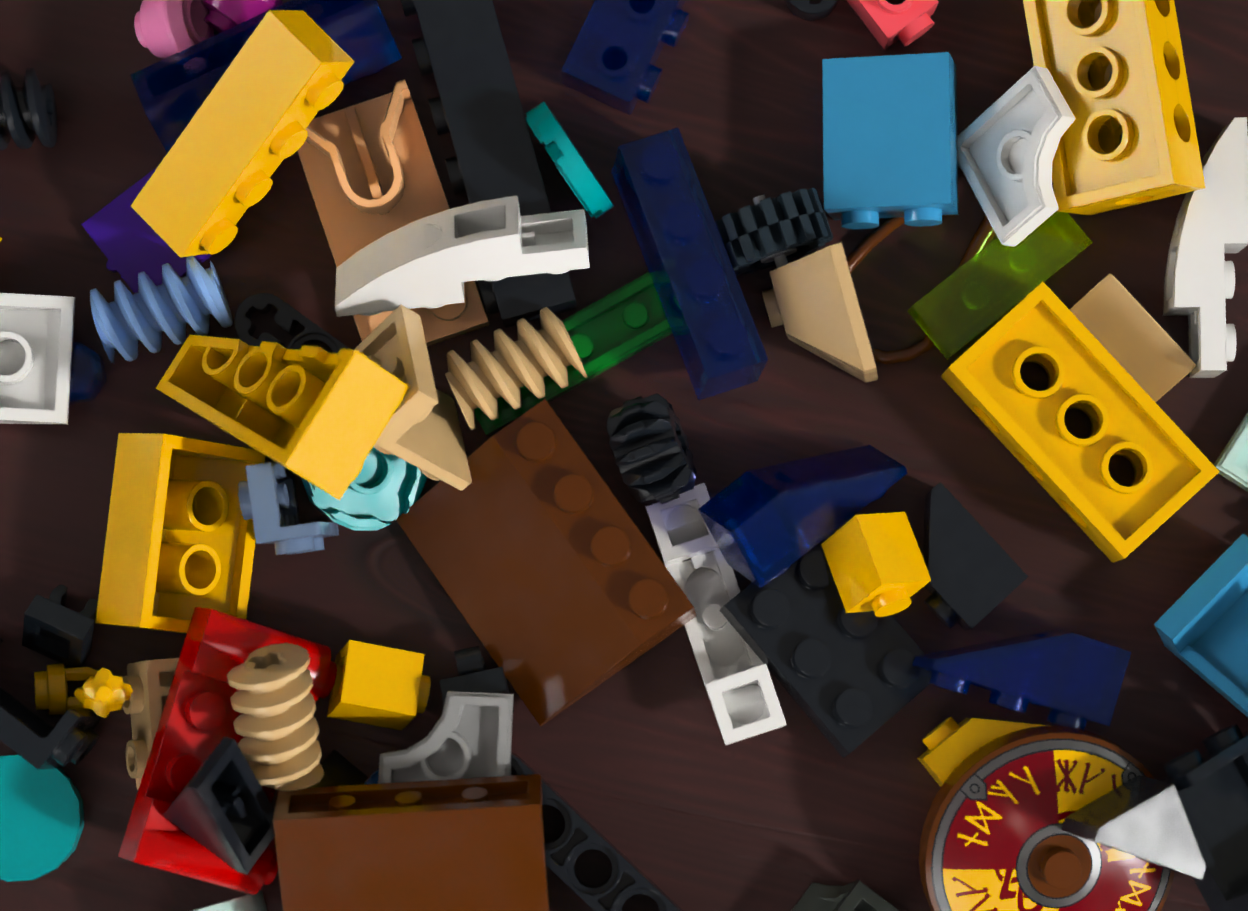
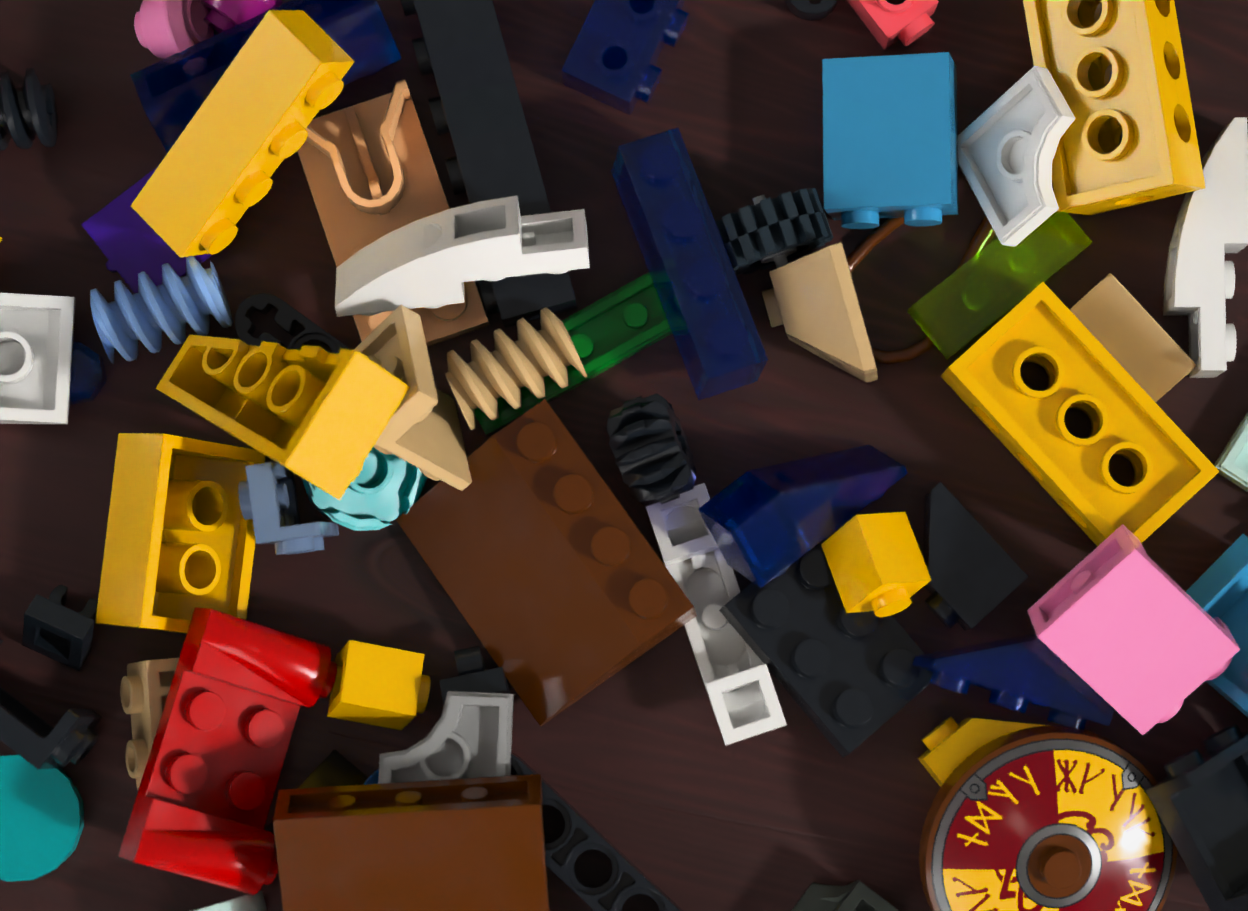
yellow piece [34,664,133,718] -> none
black slope [163,737,275,874] -> none
tan piece [227,643,324,791] -> none
teal tile [525,101,614,219] -> none
slope [1061,775,1206,880] -> none
none -> bright pink panel [1027,524,1240,735]

